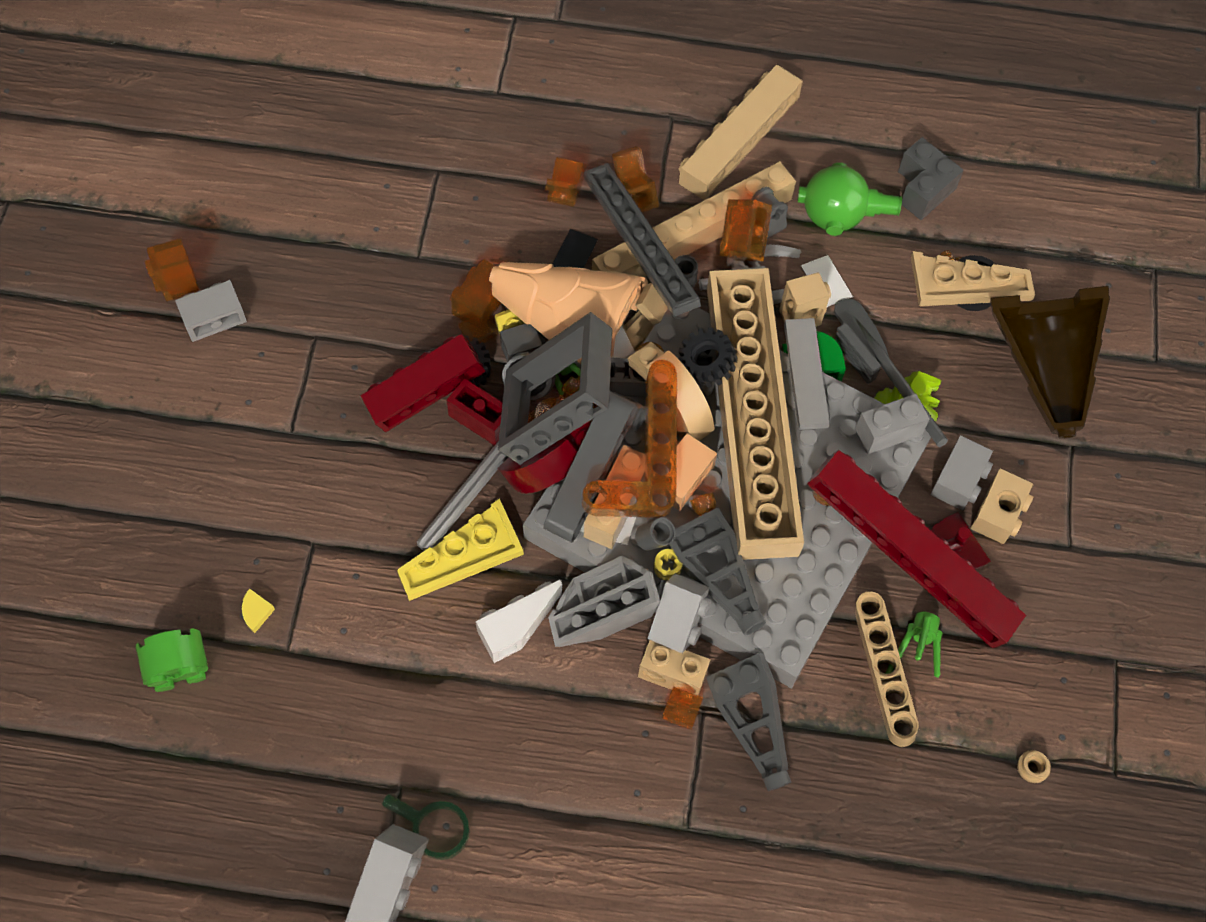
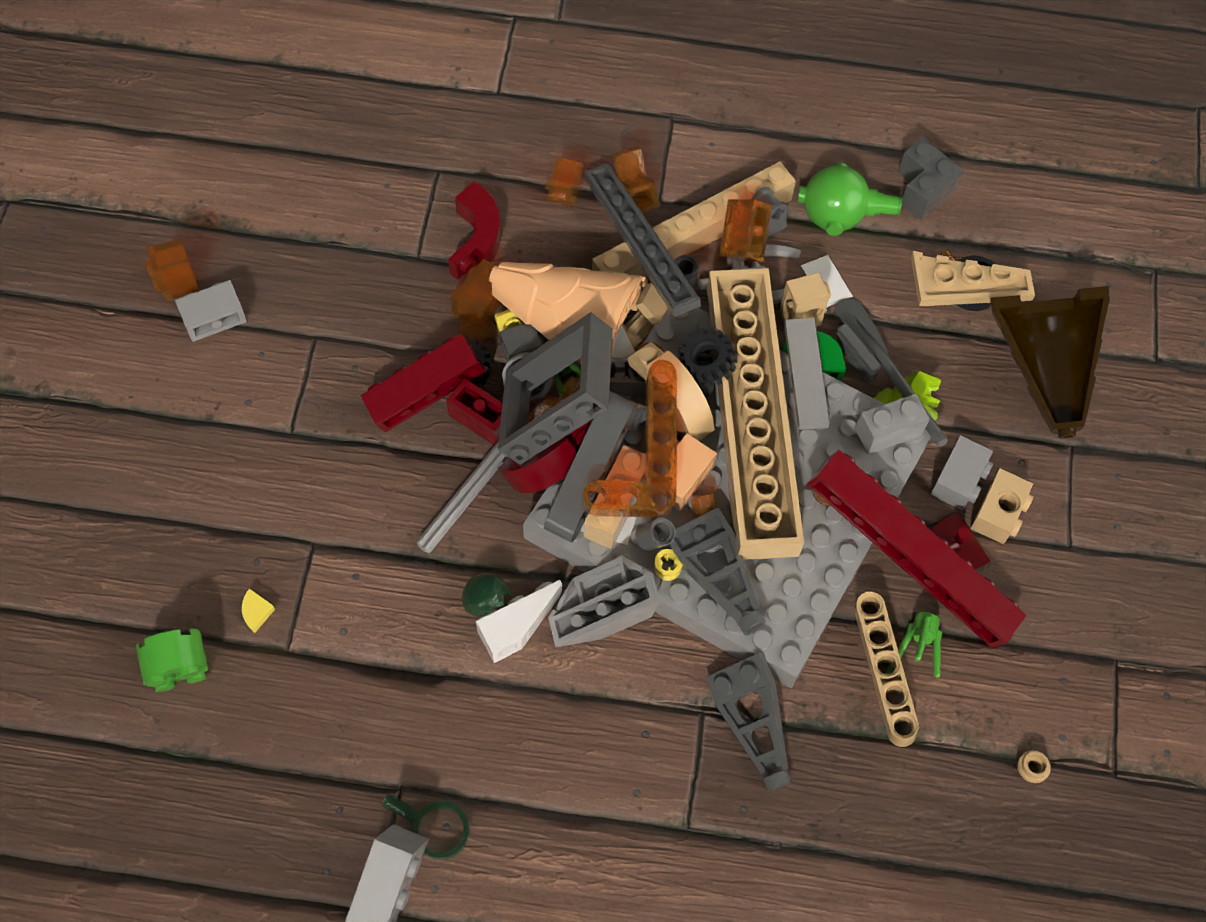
light yellow wing [397,498,524,601] -> none
black sticker [552,229,598,268] -> none
tan brick [638,640,711,699] -> none
light grey brick [647,573,711,653] -> none
clear orange tile [662,687,703,730] -> none
tan brick [679,65,803,201] -> none
none -> dark red arch [448,180,501,280]
none -> clear green hair [462,572,512,617]

